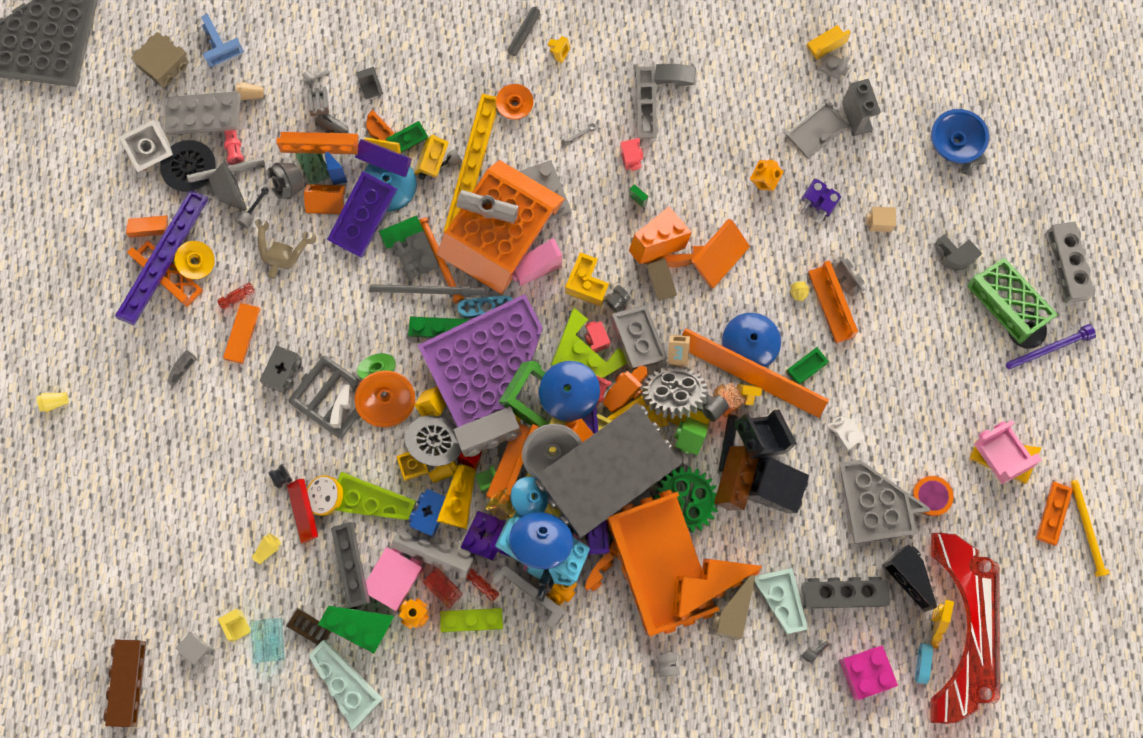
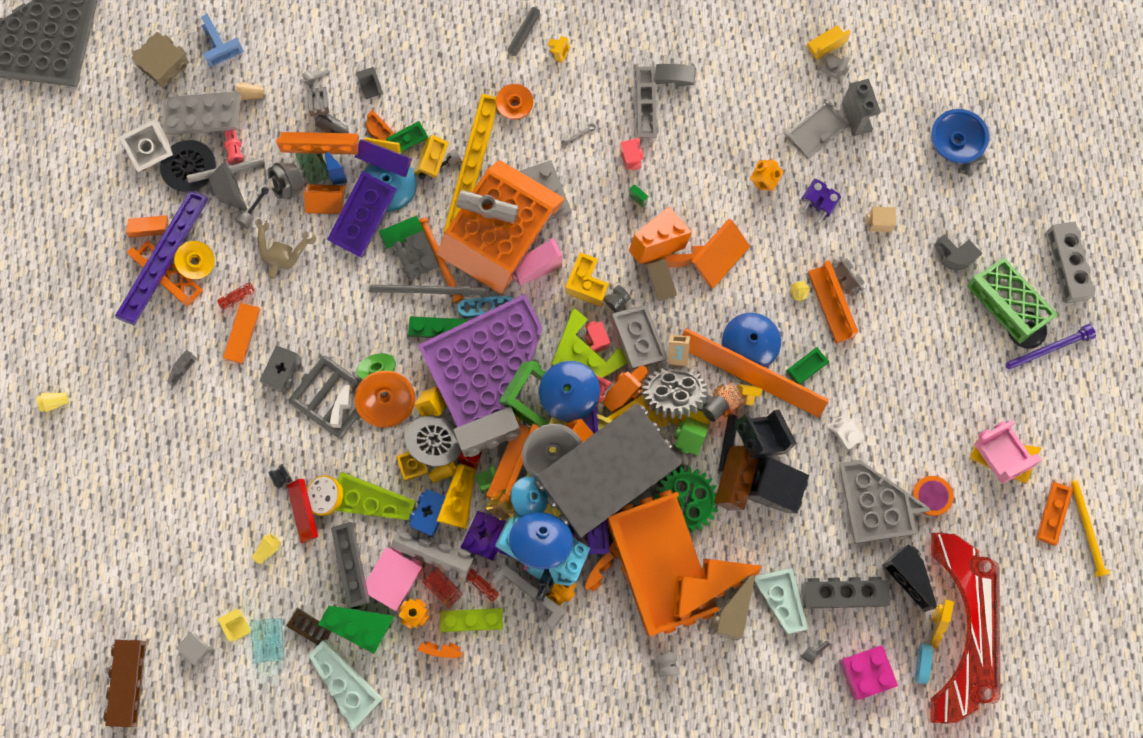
none -> orange slope [418,641,464,658]

